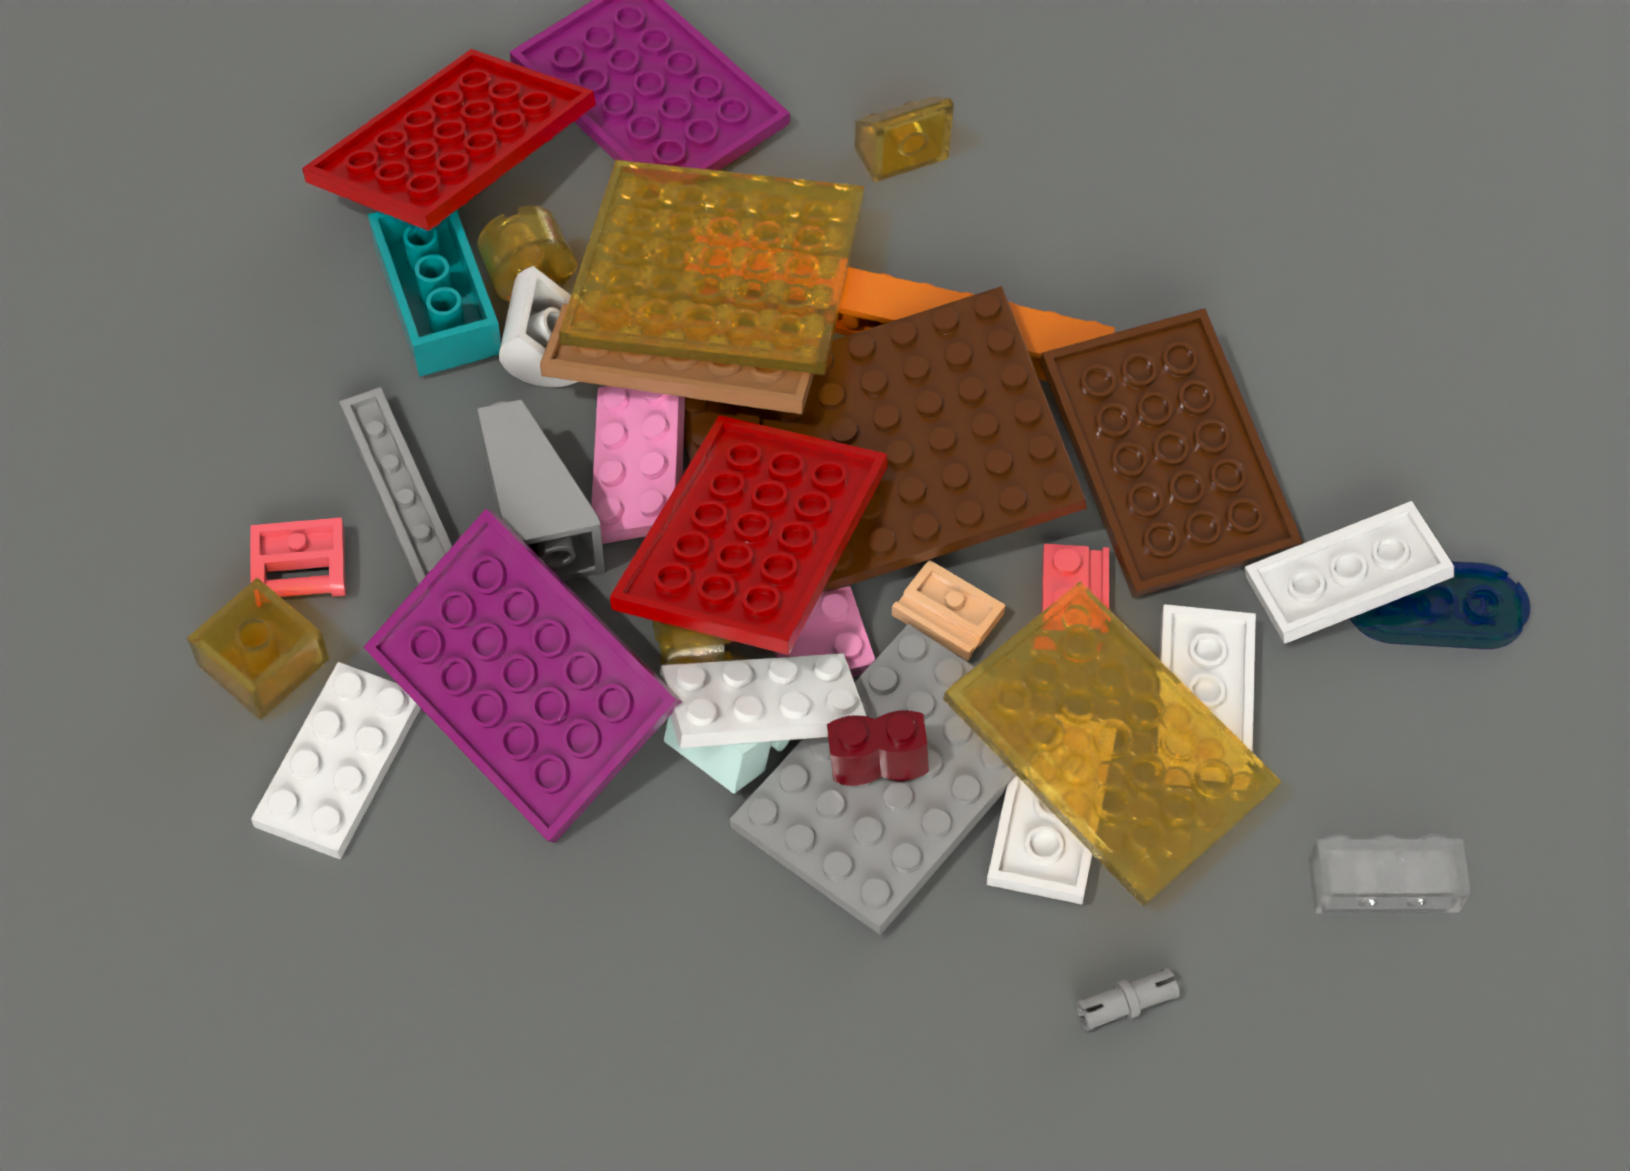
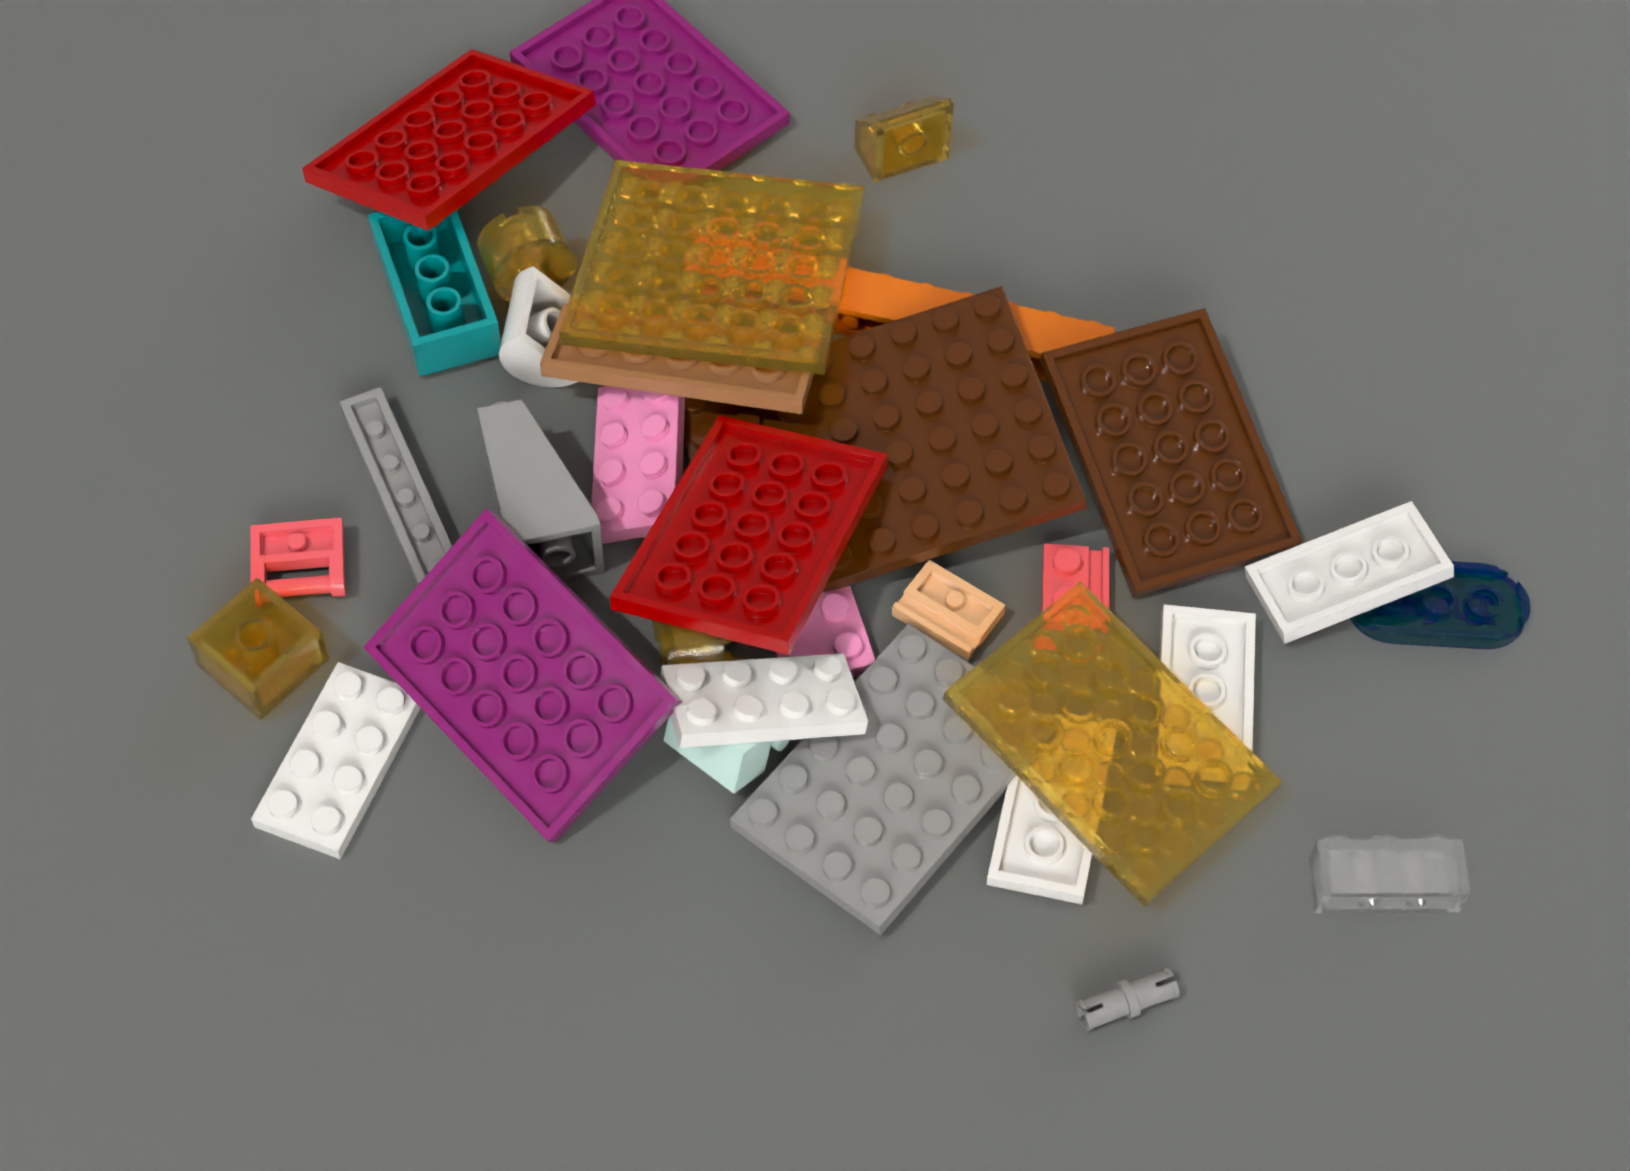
dark red brick [827,710,929,786] -> none

